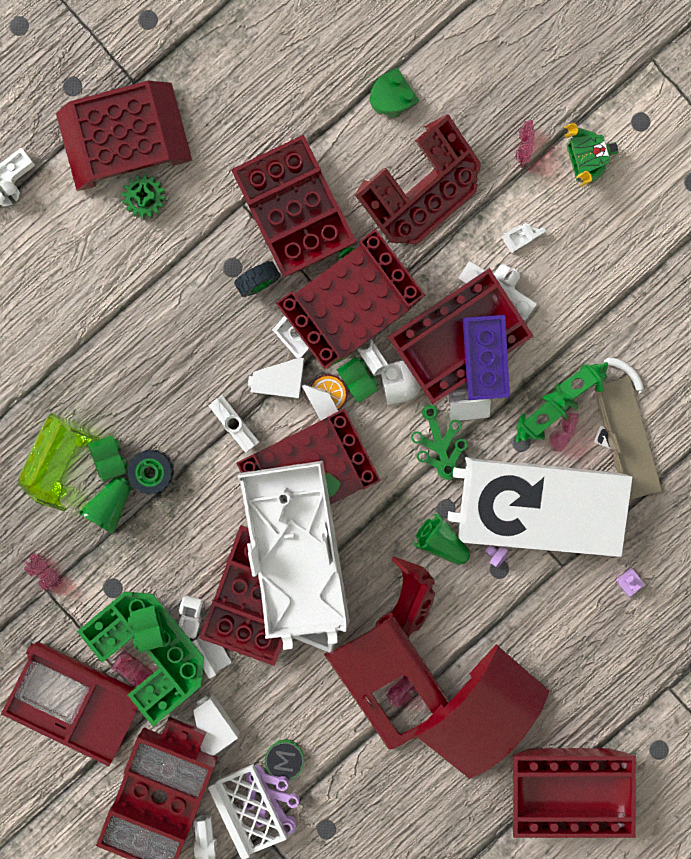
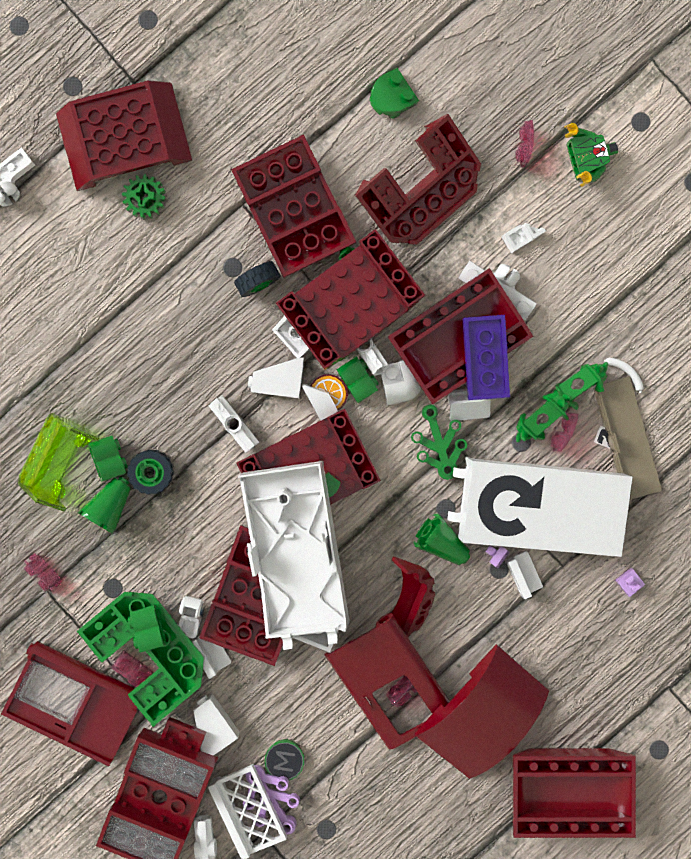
none -> white panel [505,551,543,599]

